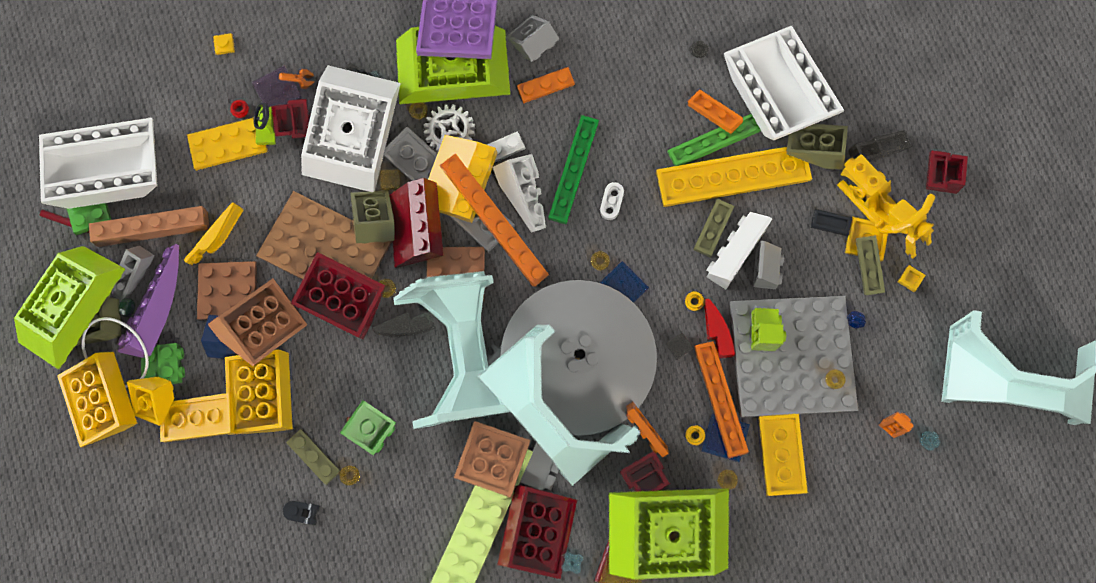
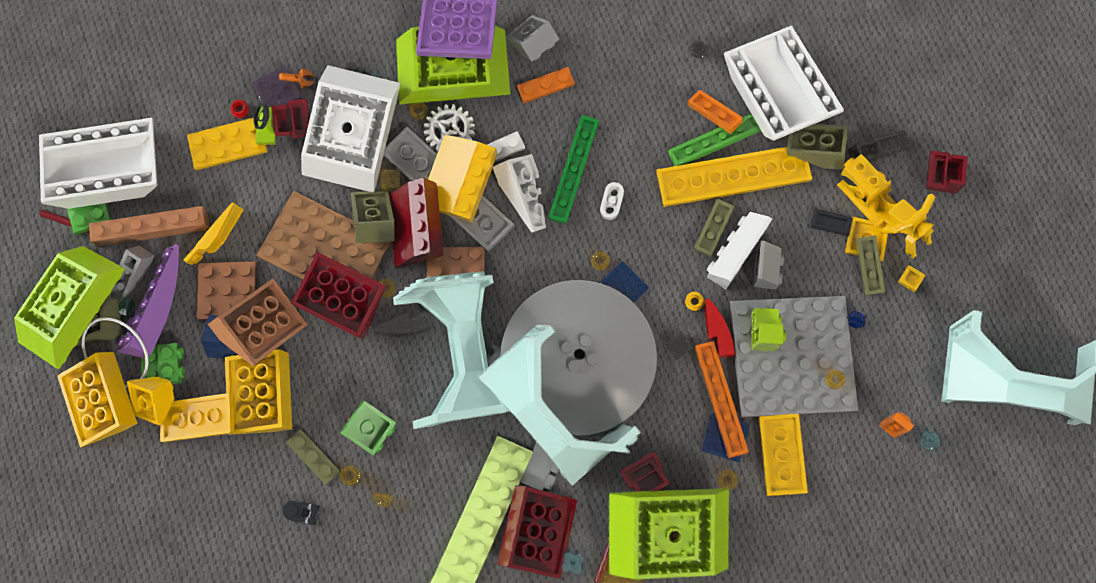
yellow plate [214,33,235,55] -> none
orange plate [439,153,549,287] -> none
nougat plate [454,421,531,498] -> none
orange plate [626,402,669,458] -> none
yellow plate [685,425,705,445] -> none
none -> clear yellow plate [372,492,395,508]

